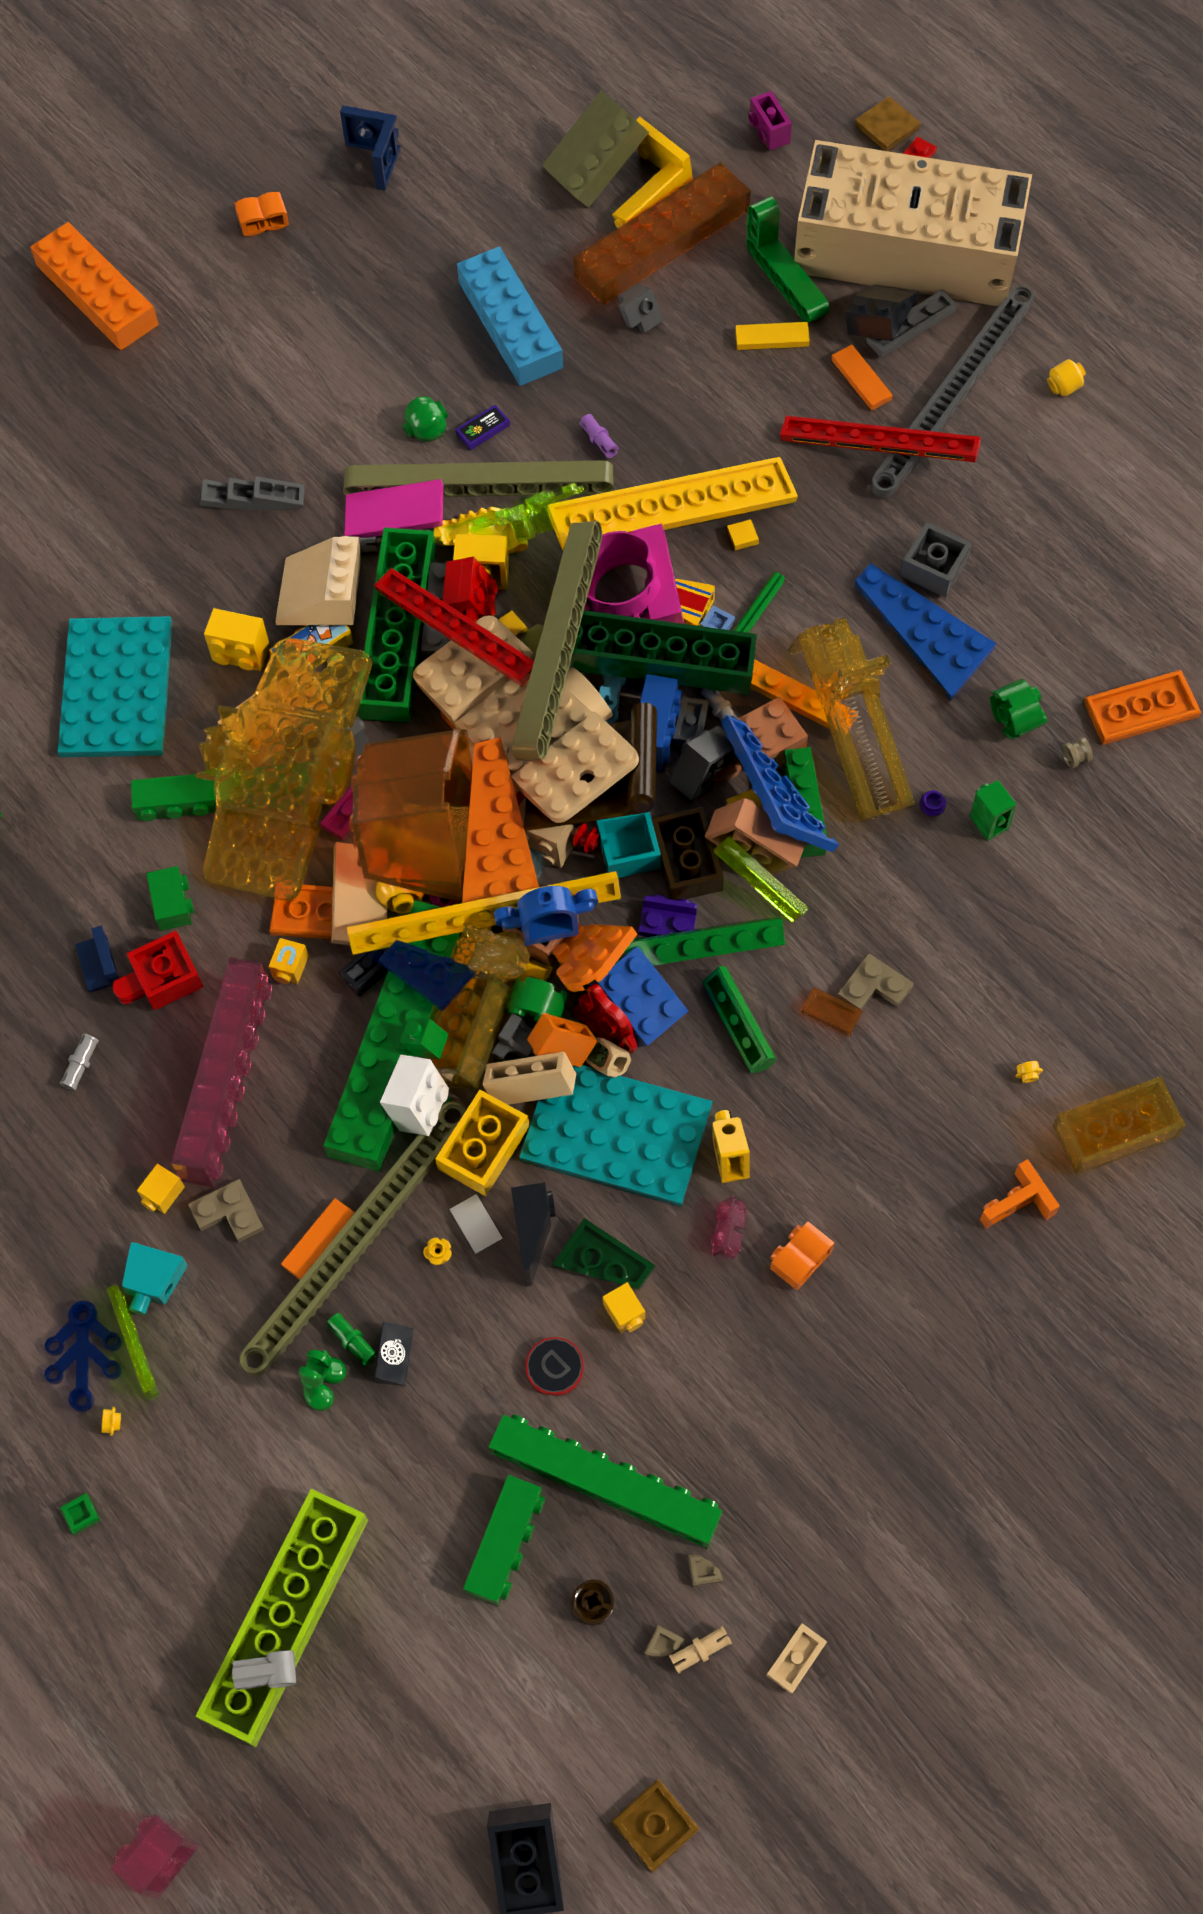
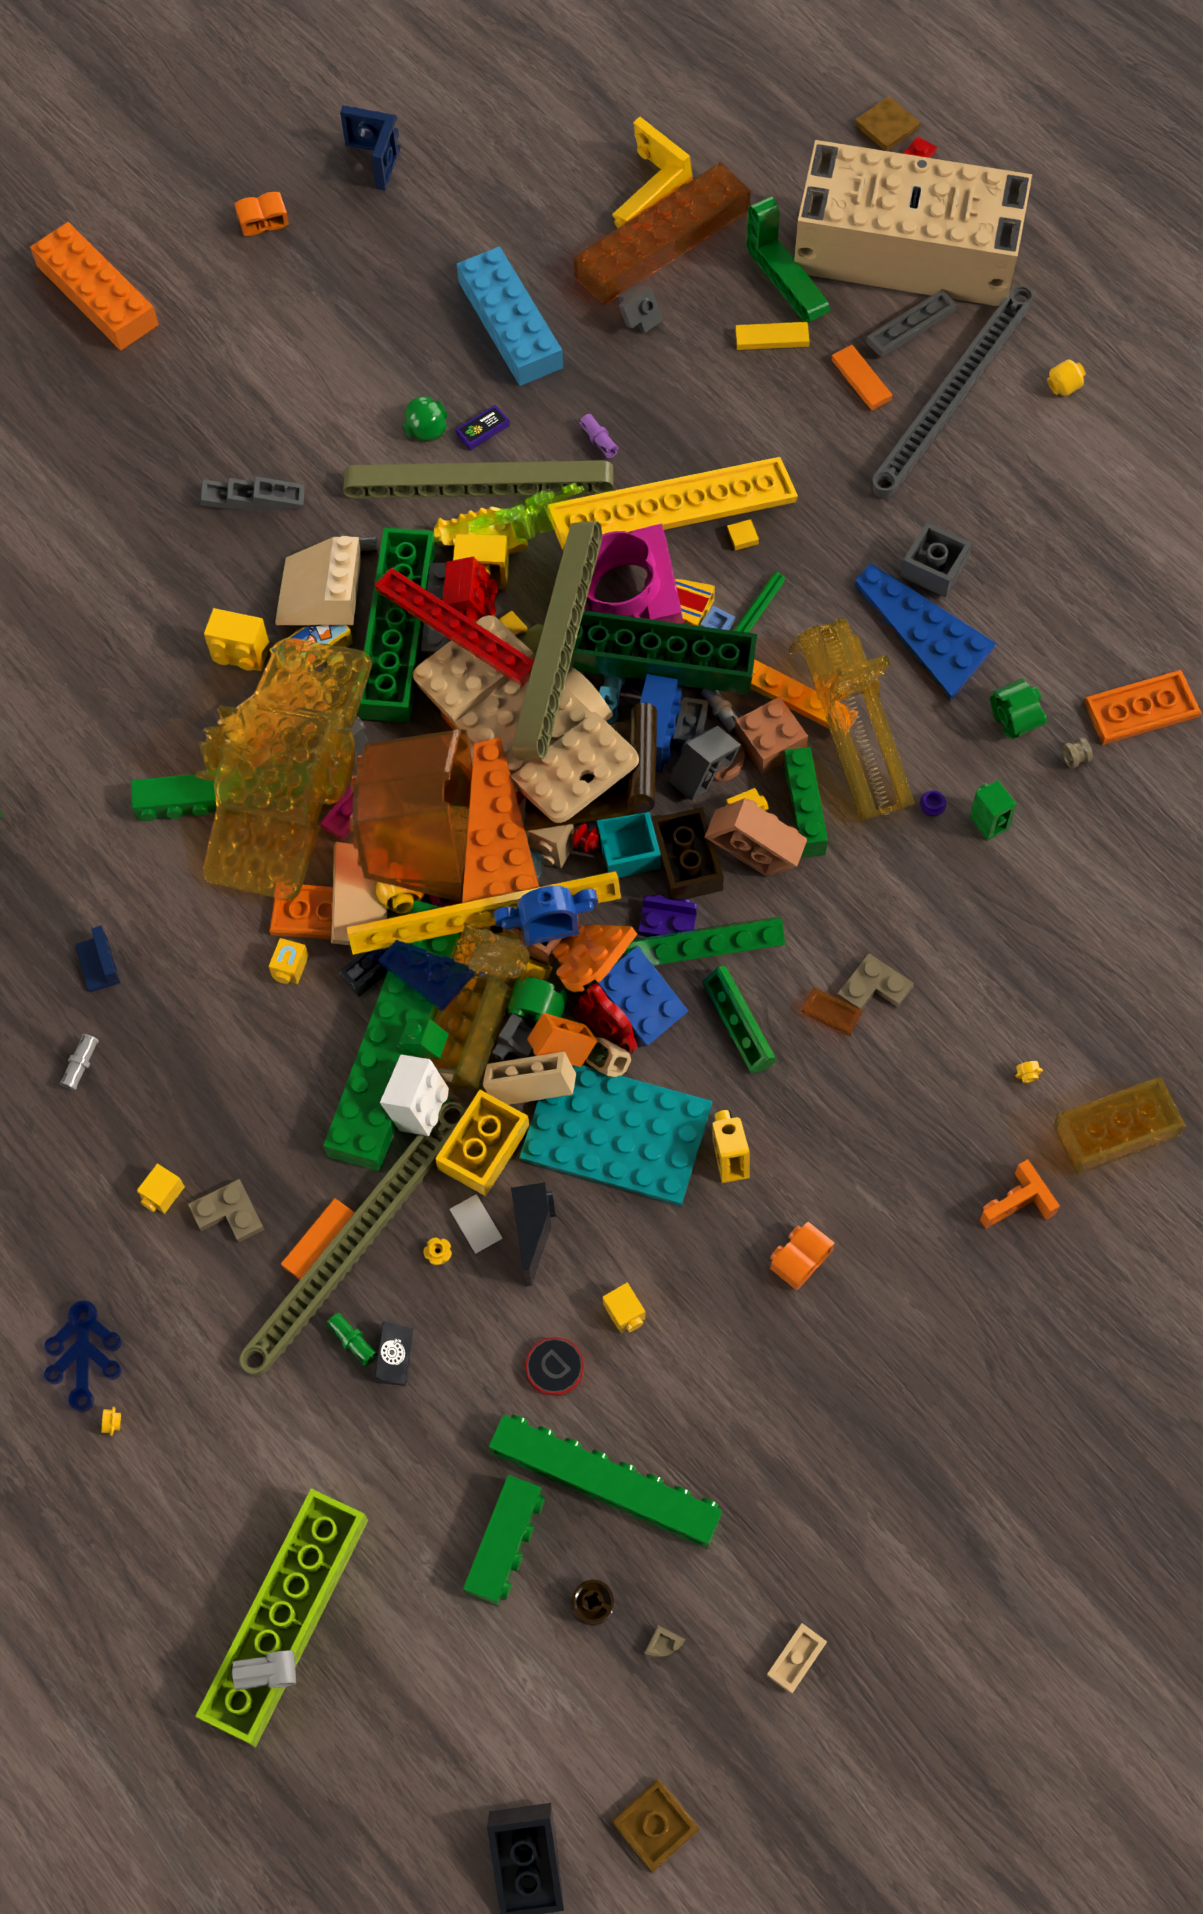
teal plate [58,616,172,758] -> none
green tile [59,1493,101,1535] -> none
clear neon green tile [106,1285,159,1400] -> none
clear pink brick [111,1814,200,1899] -> none
red brick [113,930,204,1011] -> none
teal torso [122,1242,187,1315] -> none
green brick [146,866,195,931] -> none
clear pink brick [171,957,272,1188] -> none
green piece [299,1350,347,1411] -> none
dark pink tile [345,479,443,538] -> none
olive slope [542,90,649,208] -> none
dark green wing [552,1218,656,1290] -> none
tan pin [669,1626,732,1674] -> none
dark tan tile [688,1555,723,1587] -> none
clear pink hinge [711,1196,748,1258] -> none
clear neon green tile [713,836,809,922] -> none
blue wing [721,715,839,852] -> none
magenta brick [748,91,792,151] -> none
red plate [780,415,981,463] -> none
black slope [845,285,919,341] -> none

